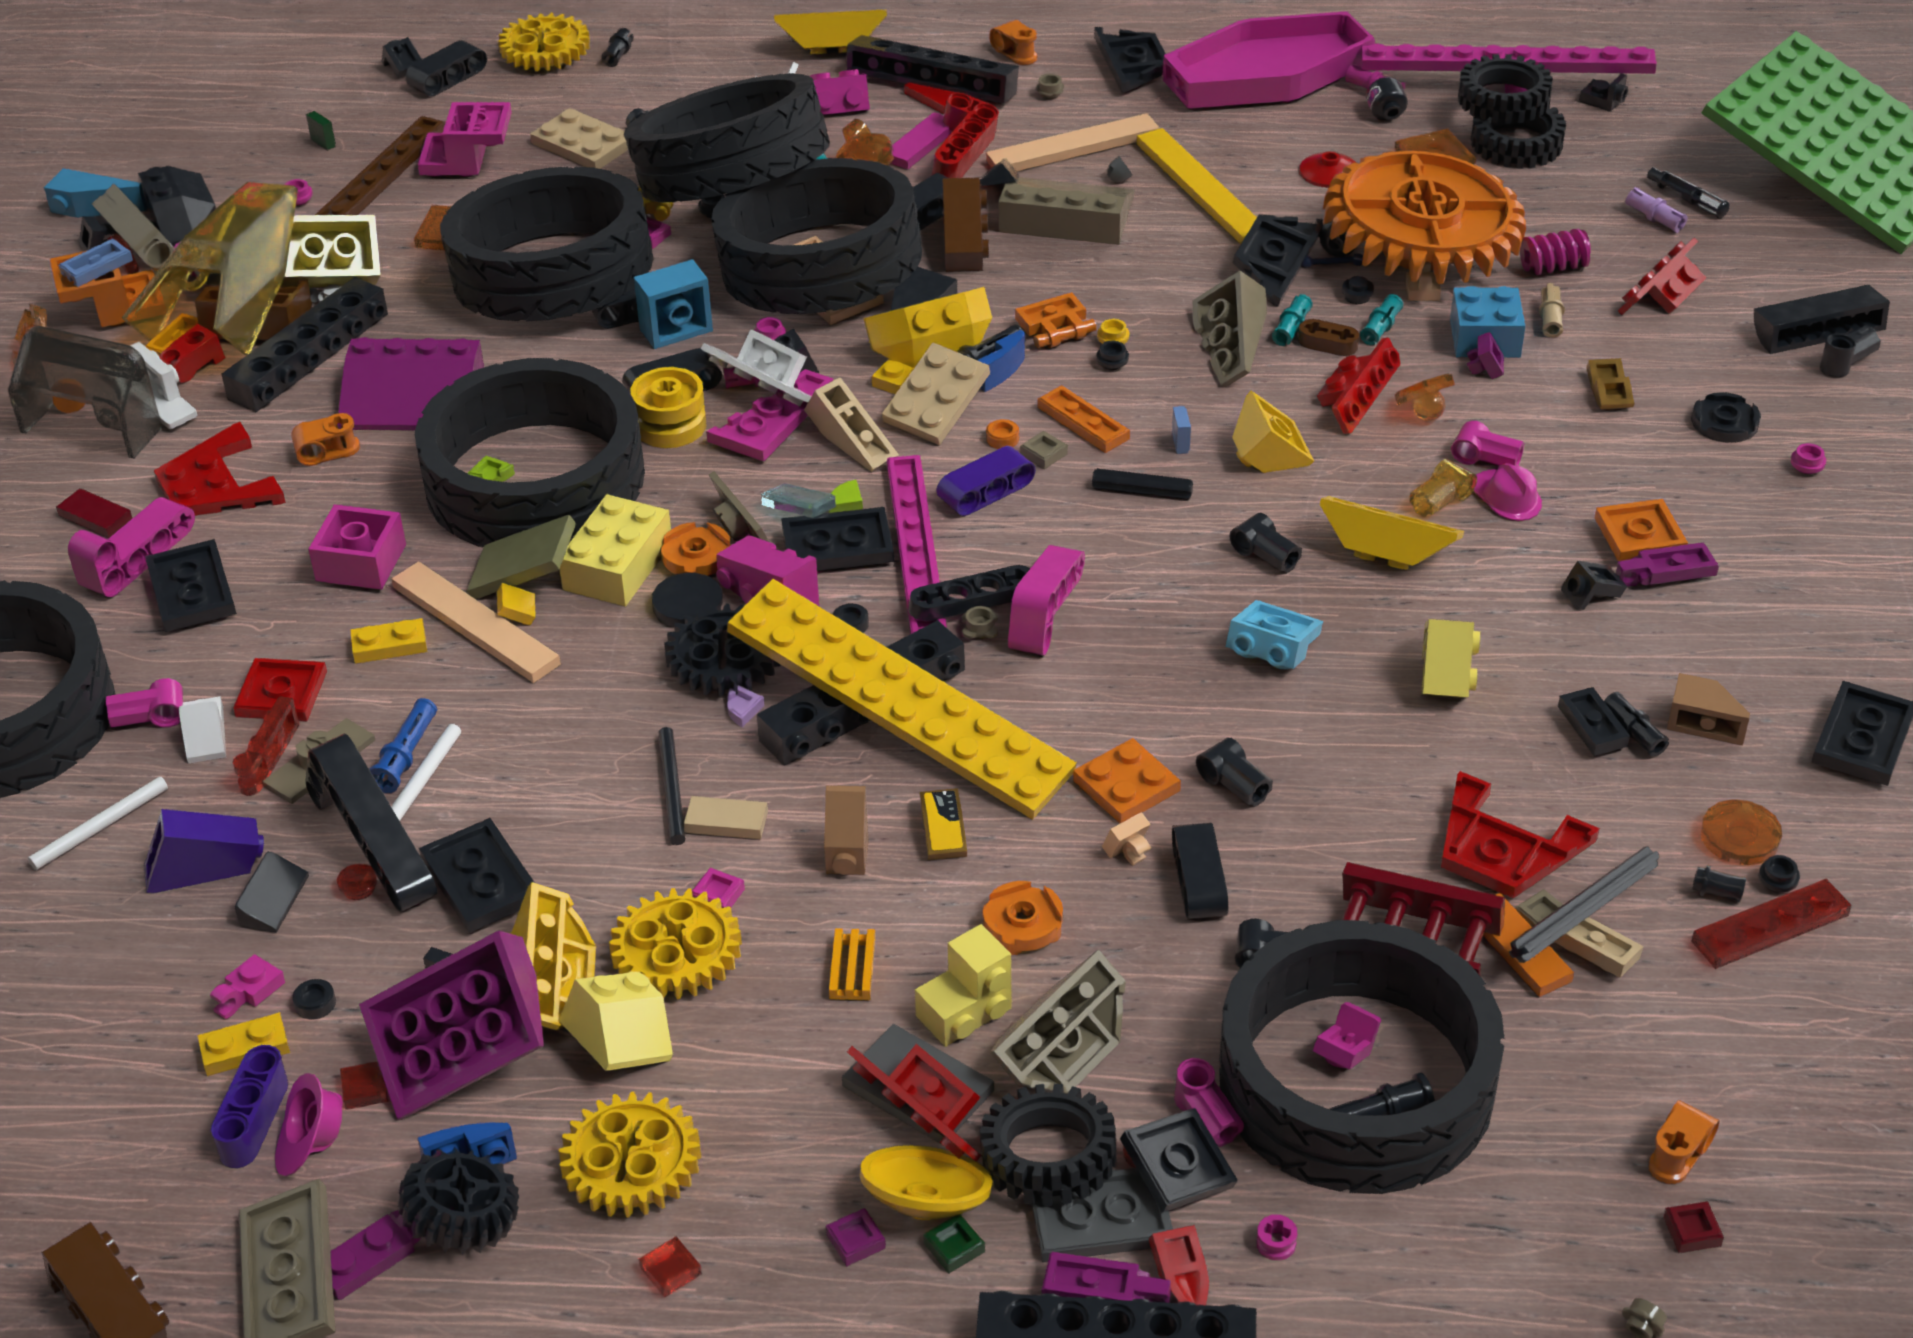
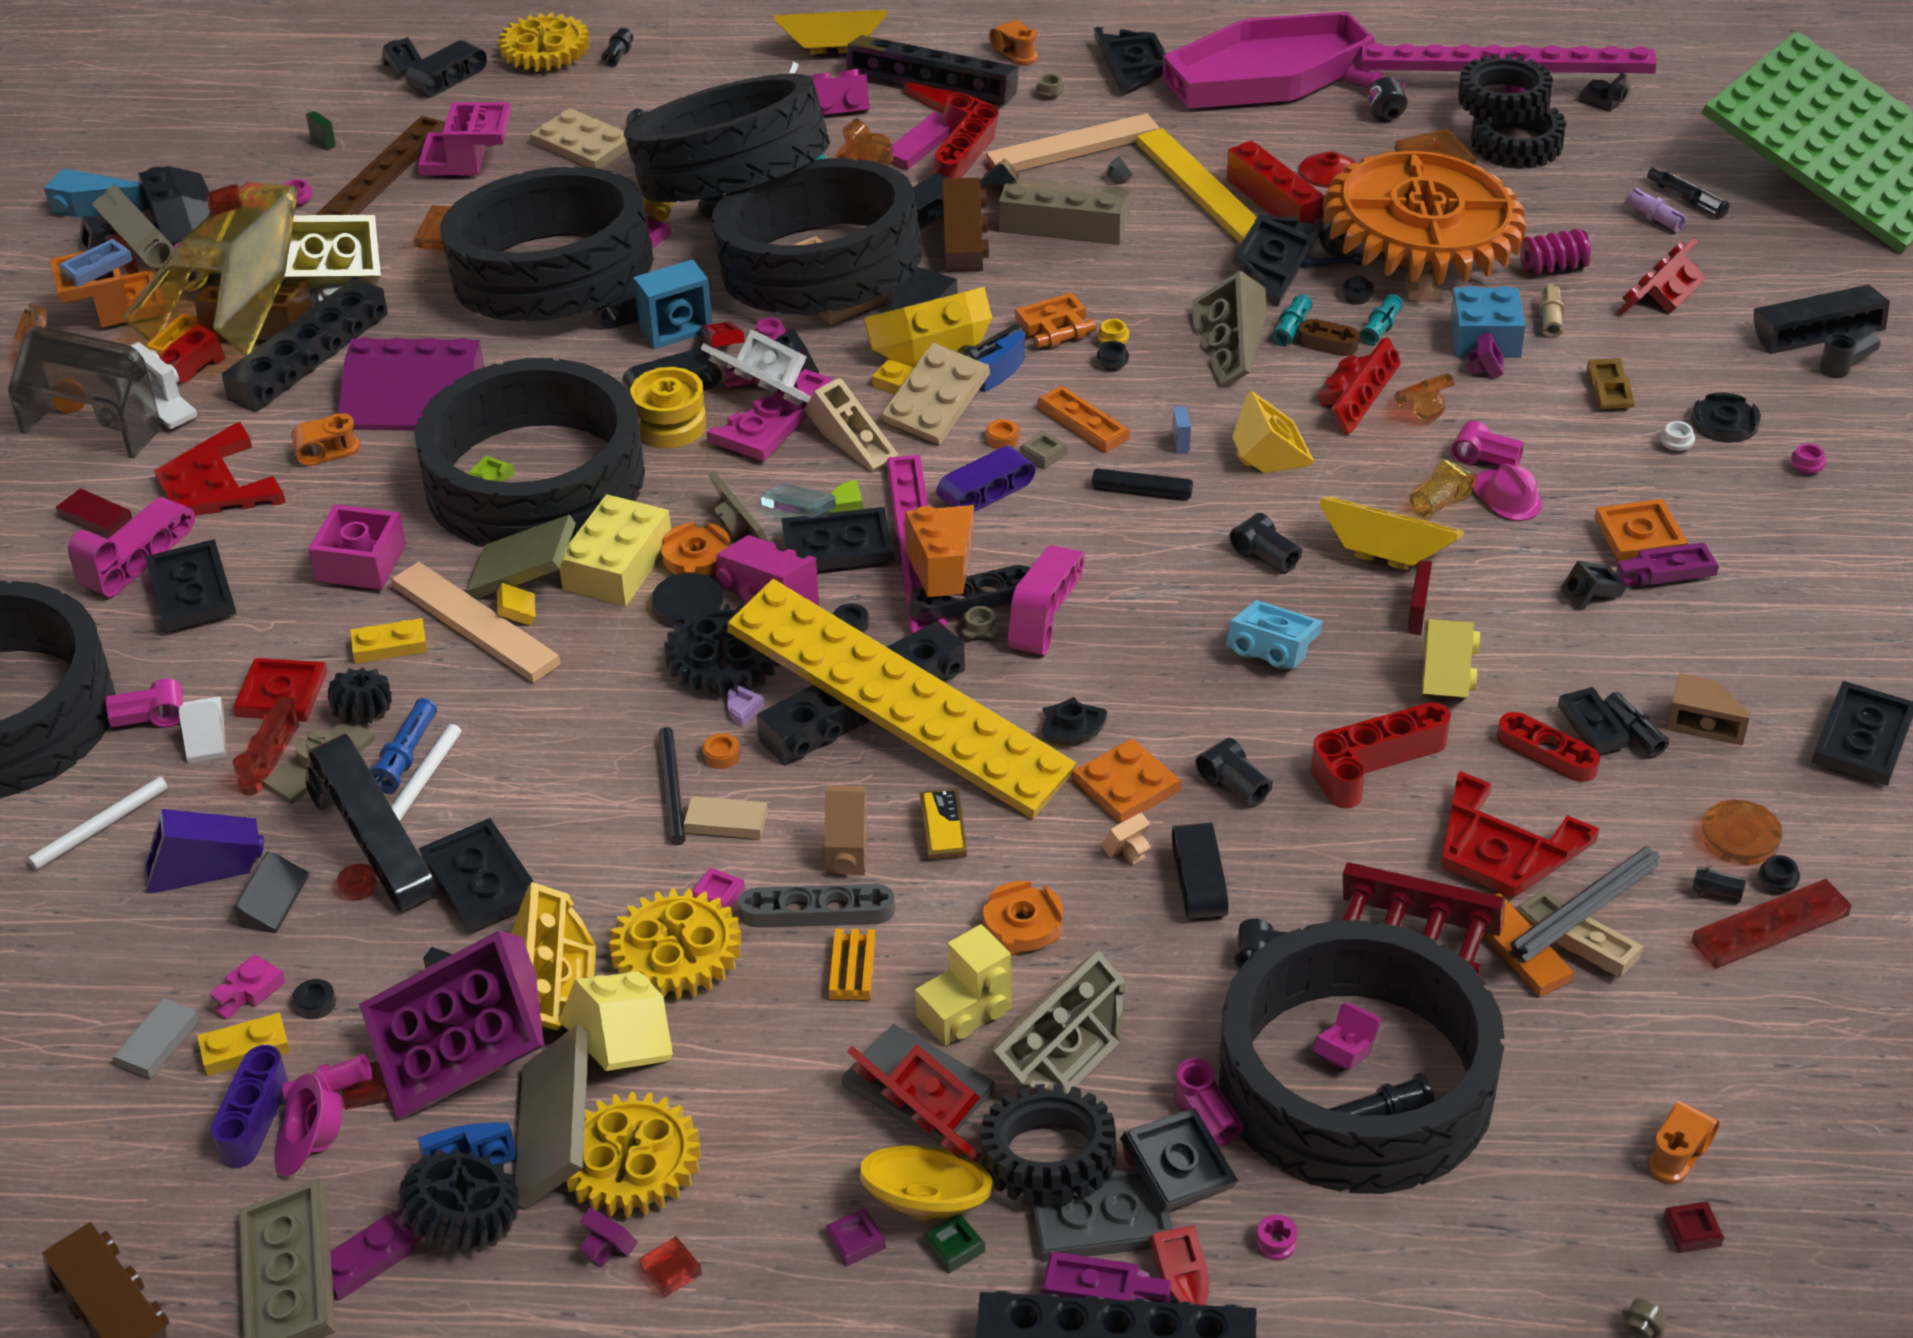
none -> light grey tile [113,998,200,1079]
none -> clear red tile [207,184,243,217]
none -> dark pink pin [282,1054,372,1103]
none -> black gear [328,667,392,725]
none -> dark tan tile [515,1025,588,1209]
none -> magenta tile [580,1207,638,1267]
none -> red tile [700,321,745,347]
none -> orange tile [702,733,741,769]
none -> dark grey beam [738,884,895,928]
none -> orange wedge [905,505,974,597]
none -> black animal [1042,697,1108,744]
none -> red brick [1226,140,1325,224]
none -> red beam [1311,702,1451,808]
none -> dark red tile [1407,560,1432,635]
none -> red beam [1497,712,1600,782]
none -> white plate [1660,421,1695,452]

